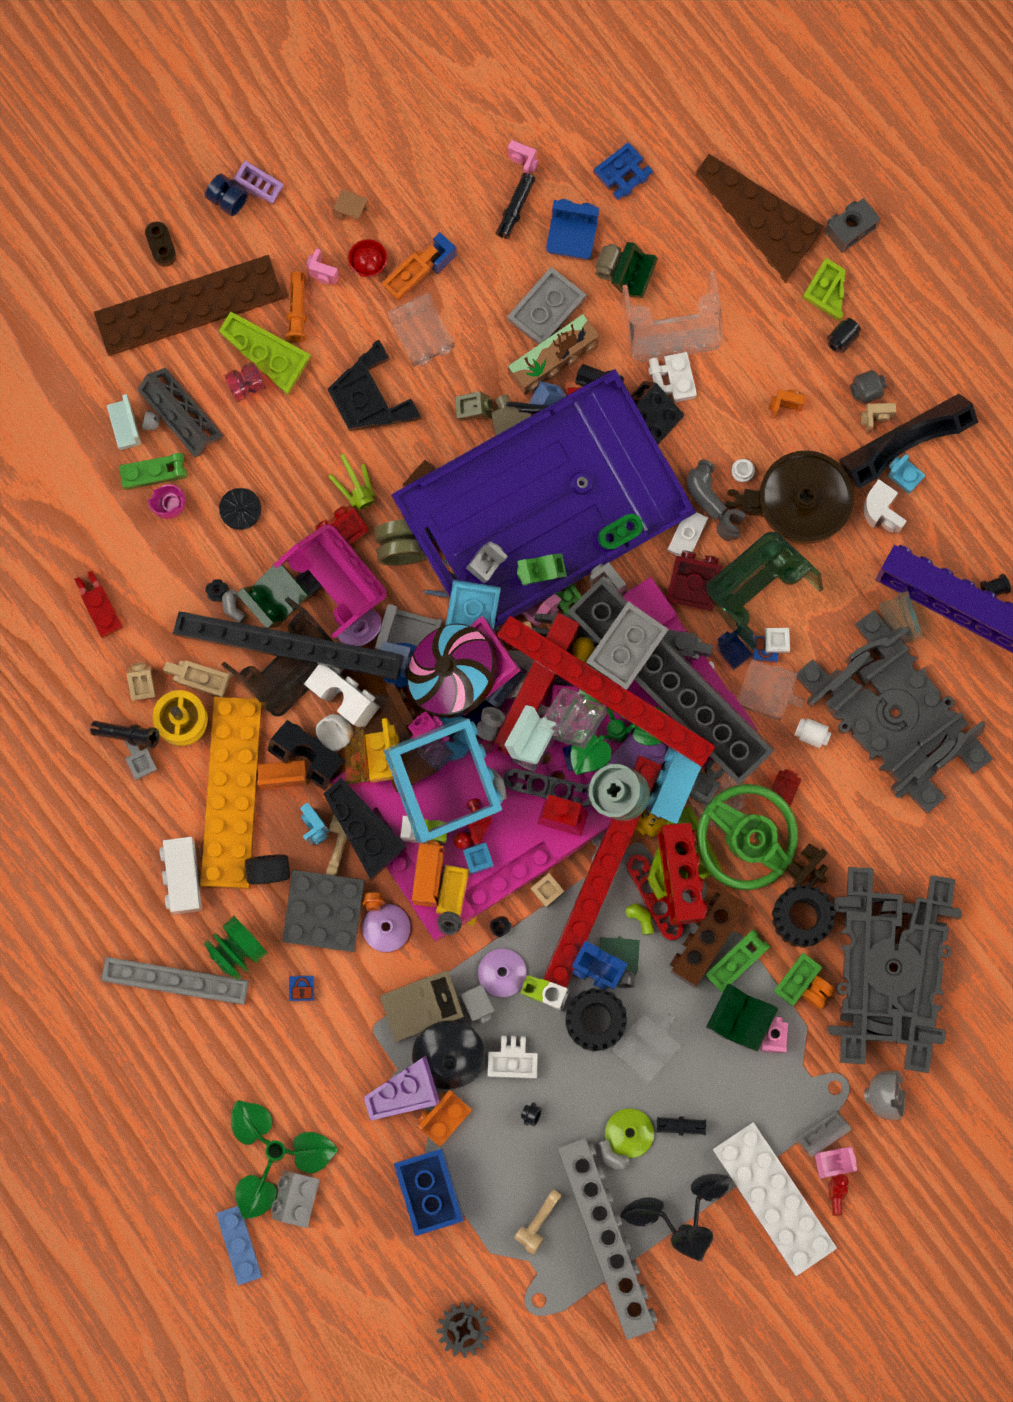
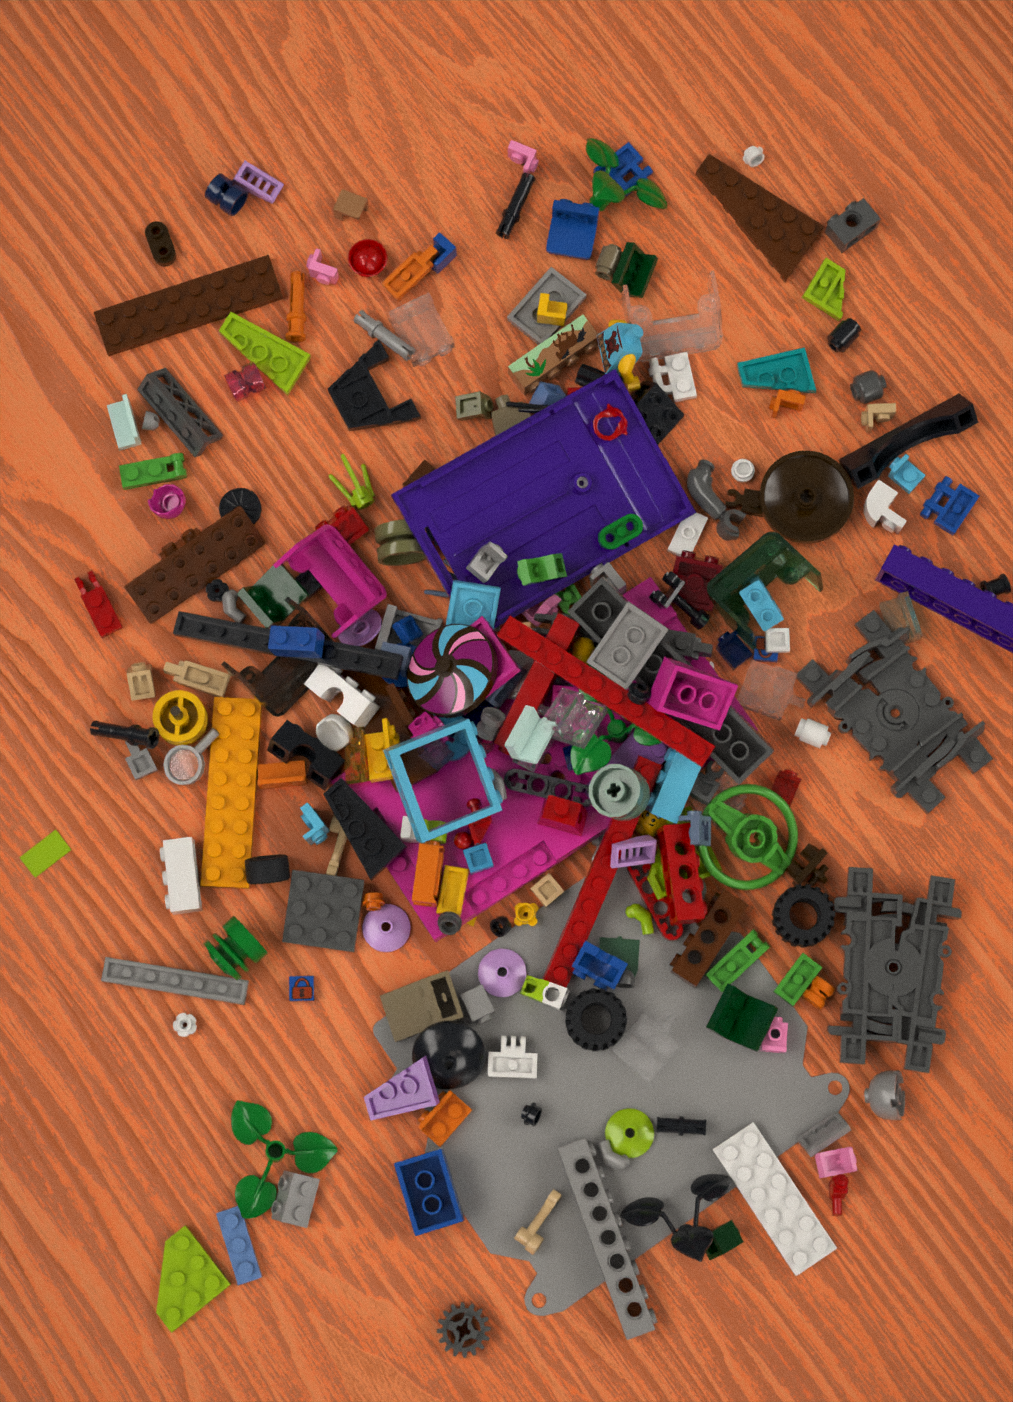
none -> lime sticker [19,830,71,878]
none -> reddish brown bracket [124,506,265,624]
none -> lime plate [156,1225,231,1333]
none -> piece [163,728,219,785]
none -> white plate [173,1013,197,1037]
none -> blue brick [268,625,325,659]
none -> light grey pin [354,310,415,361]
none -> blue tile [392,615,424,646]
none -> yellow plate [514,903,538,926]
none -> yellow panel [537,293,567,326]
none -> green plant [586,138,667,211]
none -> red piece [593,404,628,441]
none -> torso [597,319,644,392]
none -> lavender slope [610,835,657,868]
none -> black plate [628,682,651,705]
none -> dark pink slope [646,657,738,731]
none -> black bar [649,571,710,630]
none -> sand blue bracket [679,811,711,846]
none -> dark green brick [706,1220,744,1260]
none -> teal wing [737,347,817,393]
none -> medium azure bracket [739,575,784,631]
none -> white plate [743,146,765,167]
none -> blue plate [920,476,980,536]

